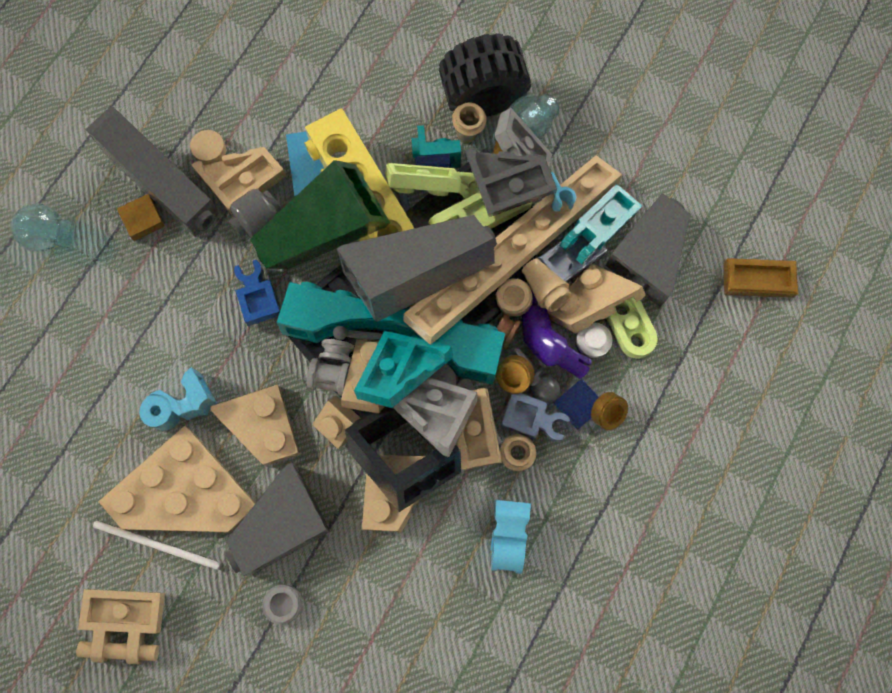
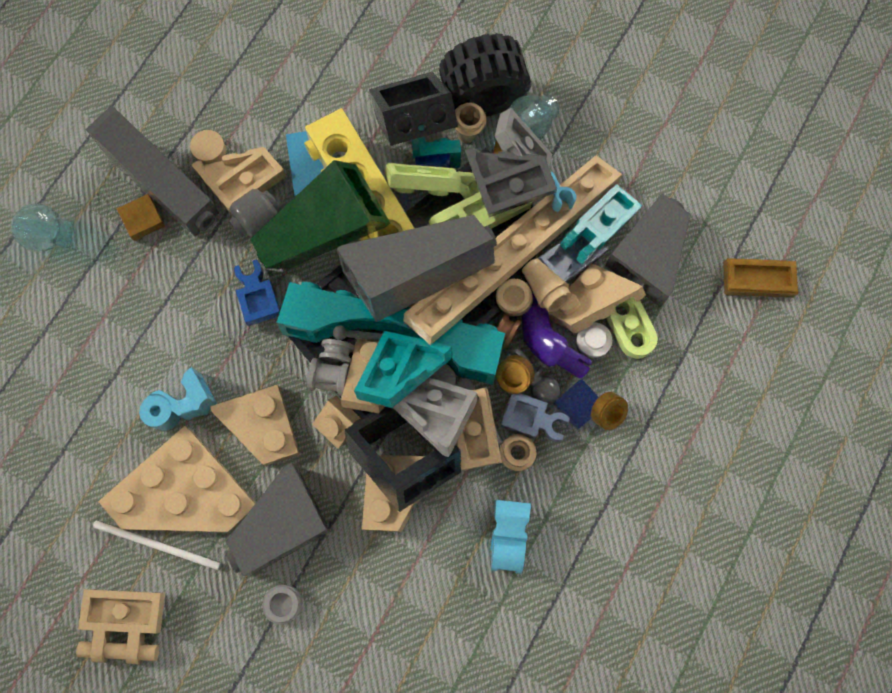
none -> black window [369,72,458,146]

